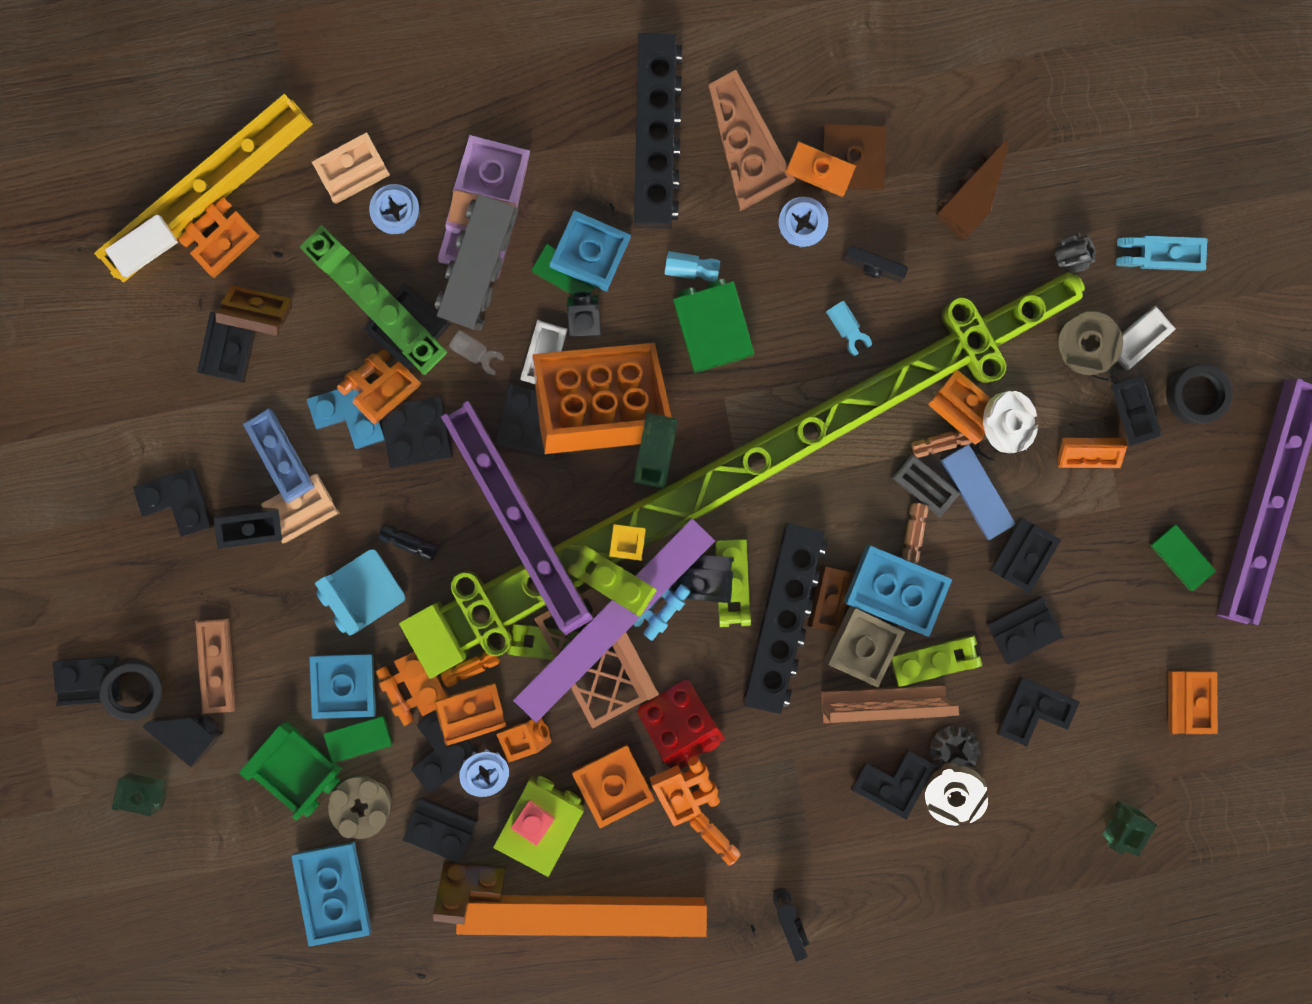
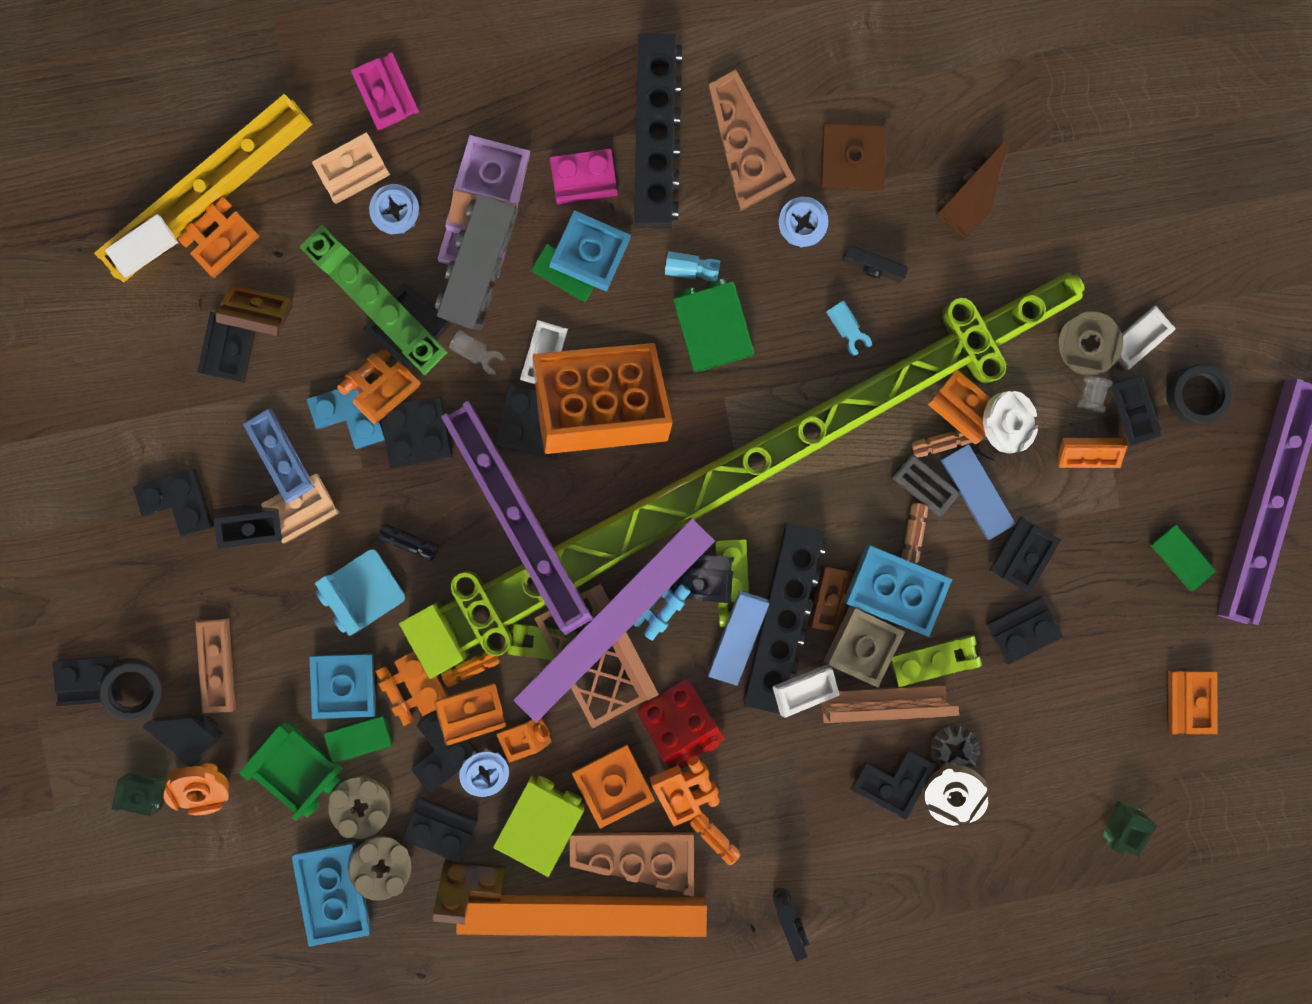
coral plate [511,800,555,846] -> none
black bracket [566,292,601,336] -> none
lime plate [567,544,657,617] -> none
yellow tile [609,524,646,561] -> none
clear green slope [634,413,678,488] -> none
orange plate [785,141,856,197] -> none
black plate [996,676,1080,747] -> none
dark grey gear [1055,233,1096,274] -> none
medium azure hinge [1116,236,1207,271] -> none
none -> orange plate [163,763,230,815]
none -> dark tan plate [347,836,412,900]
none -> dark pink plate [351,52,419,130]
none -> dark pink plate [550,148,618,204]
none -> nougat wing [570,832,694,897]
none -> medium blue tile [708,590,769,685]
none -> white tile [773,665,839,718]
none -> clear bush [1077,375,1113,413]

